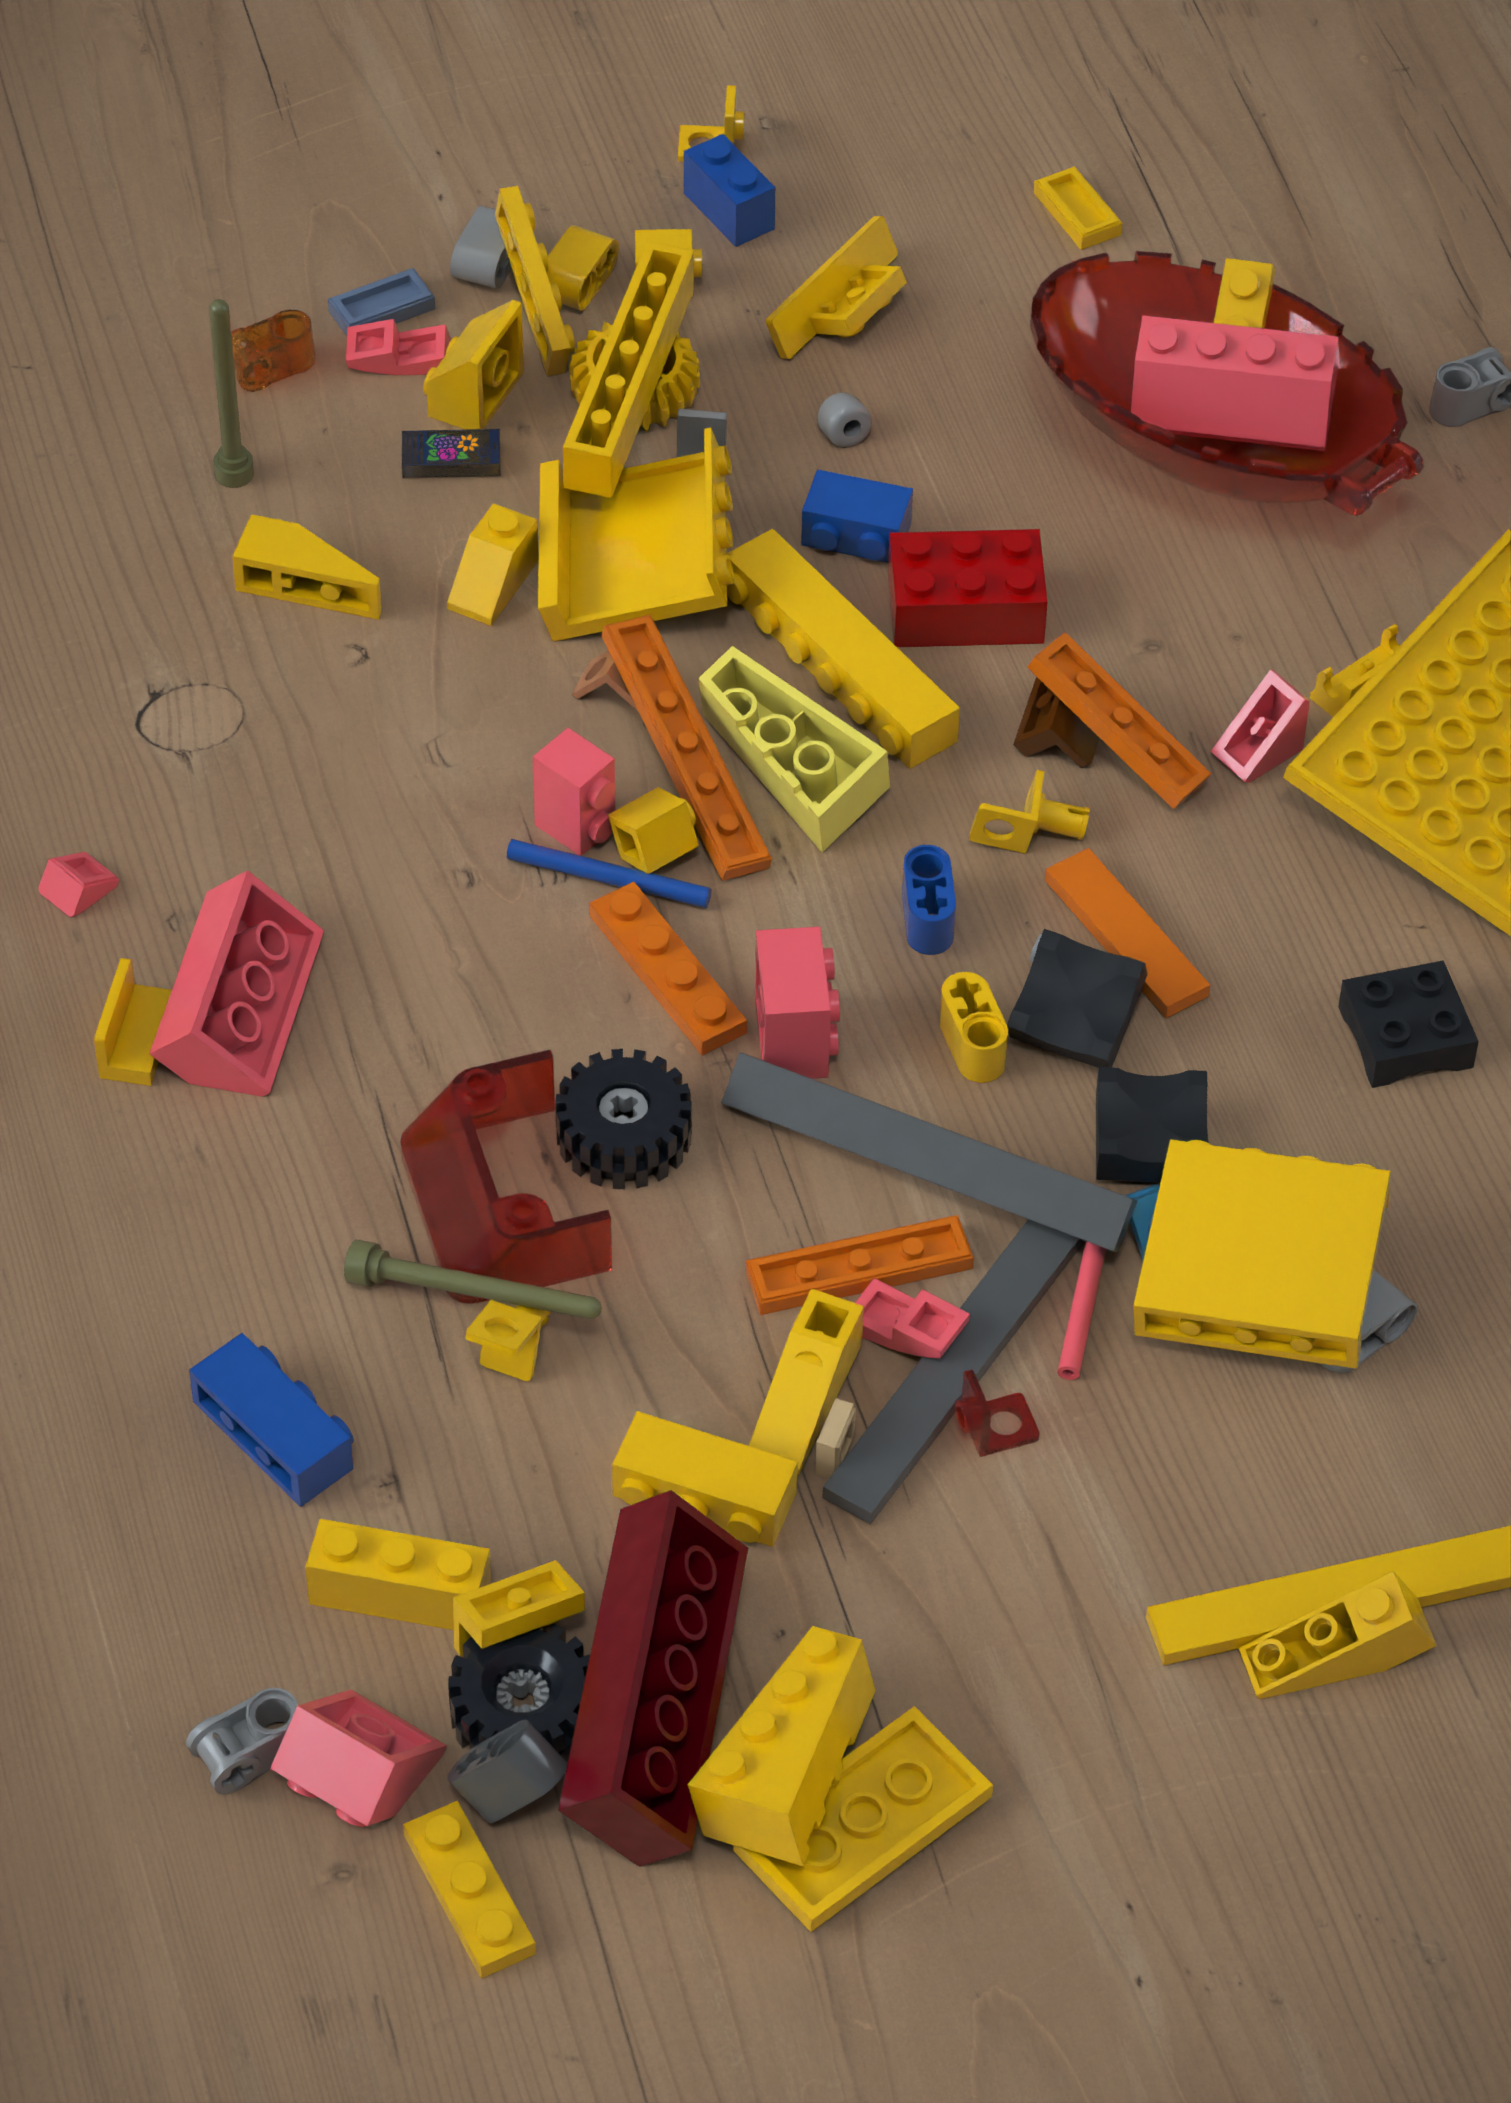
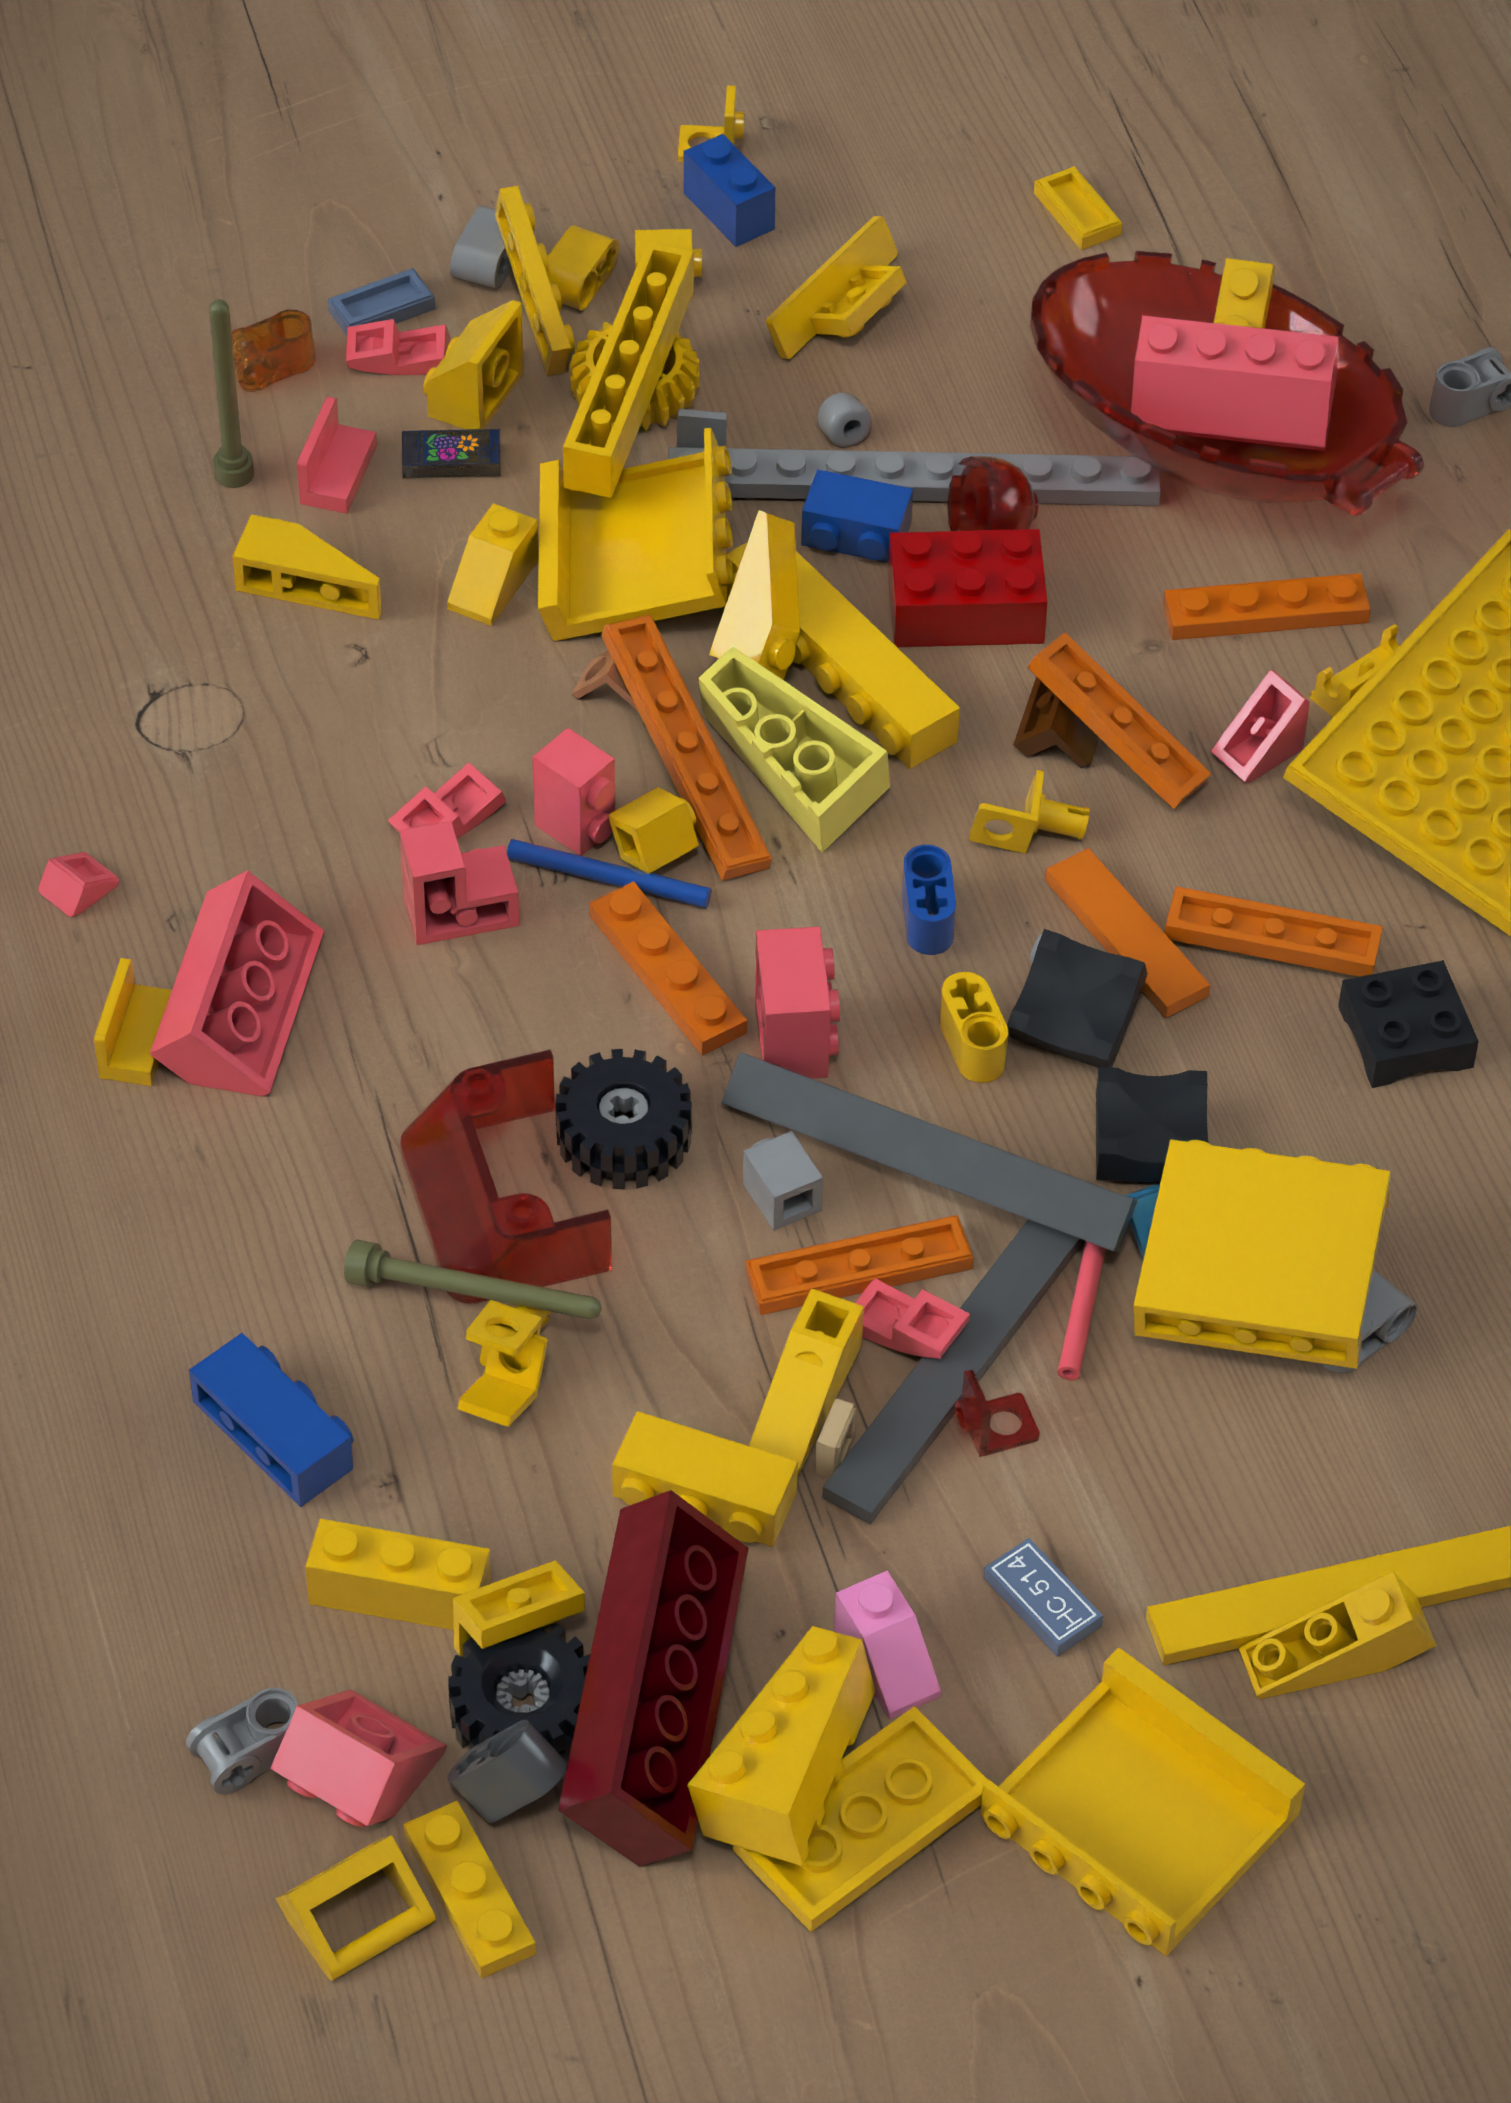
none -> yellow tile [275,1835,436,1981]
none -> coral panel [297,397,377,514]
none -> coral slope [388,762,507,838]
none -> coral brick [399,820,520,945]
none -> yellow bracket [457,1324,548,1427]
none -> light grey plate [668,447,1160,506]
none -> yellow slope [709,510,800,680]
none -> light grey brick [743,1131,823,1231]
none -> bright pink slope [834,1570,941,1720]
none -> clear red cylinder [947,456,1038,531]
none -> yellow panel [980,1647,1306,1956]
none -> sand blue tile [984,1538,1103,1657]
none -> orange plate [1163,573,1371,640]
none -> orange plate [1165,886,1383,977]

